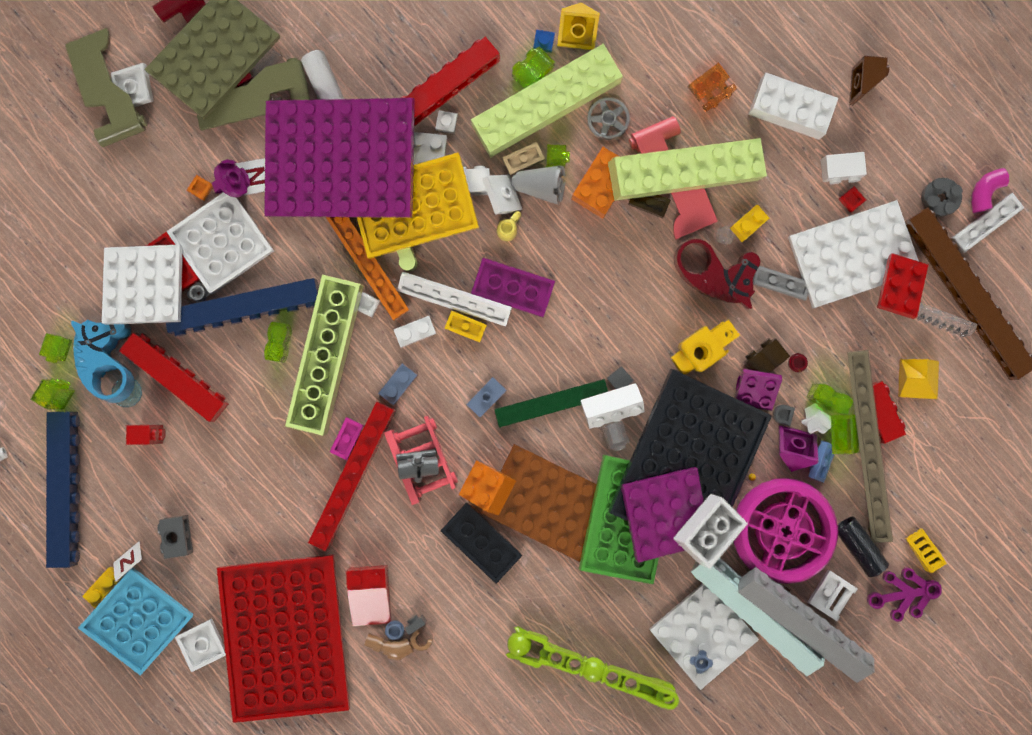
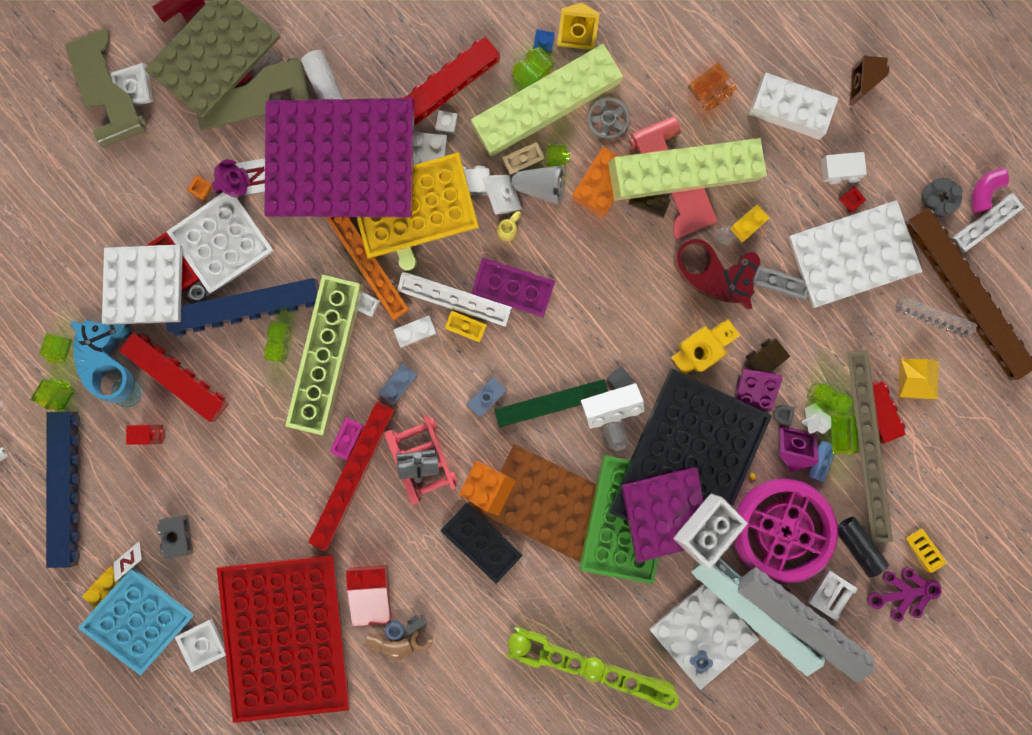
dark red plate [788,353,808,372] -> none
red plate [877,253,929,319] -> none

